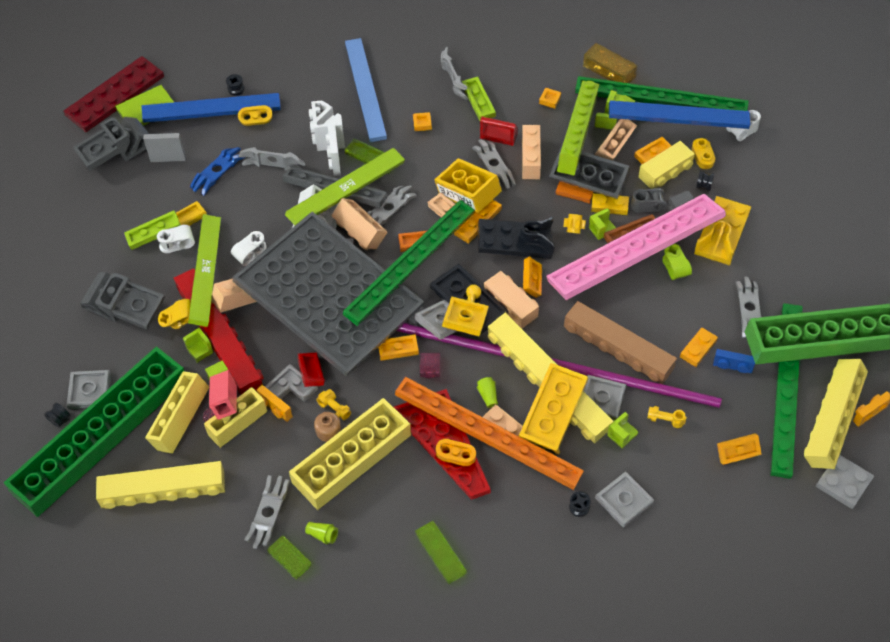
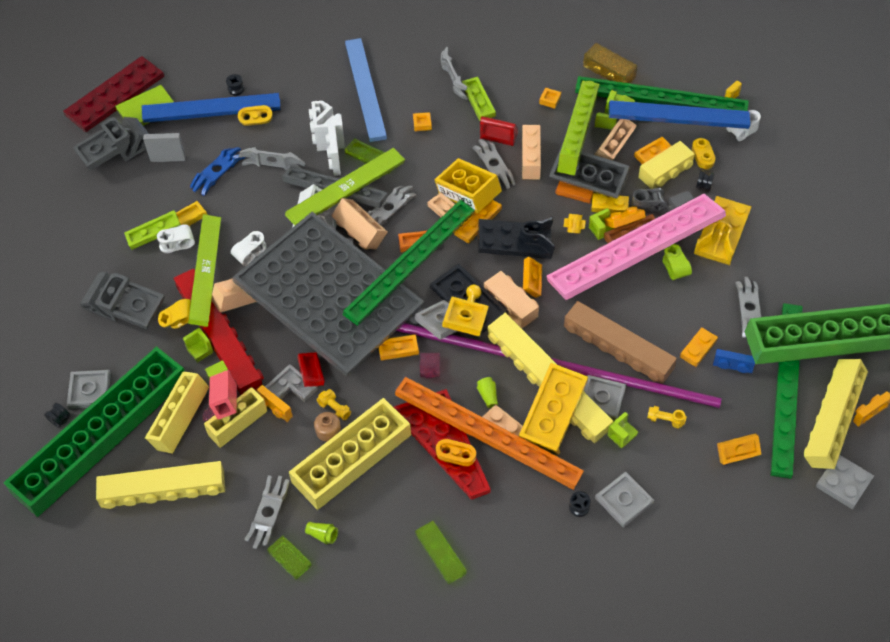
none -> light orange plate [604,207,646,228]
none -> yellow tile [725,81,742,99]

